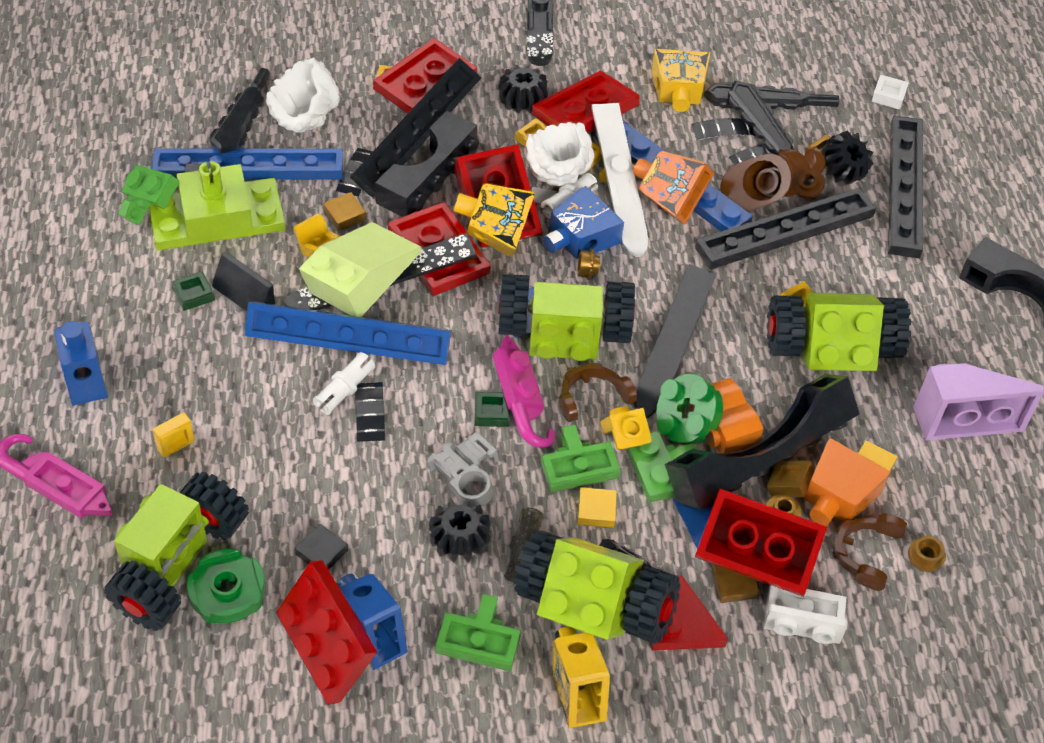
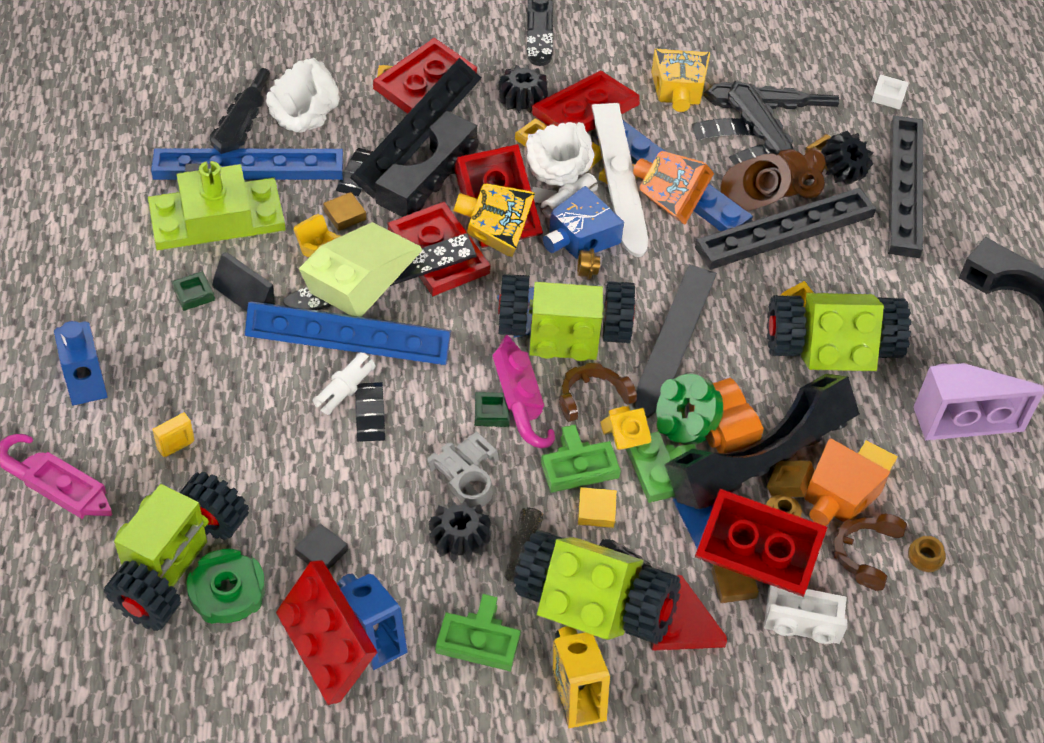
bright green hinge [118,165,180,225] -> none

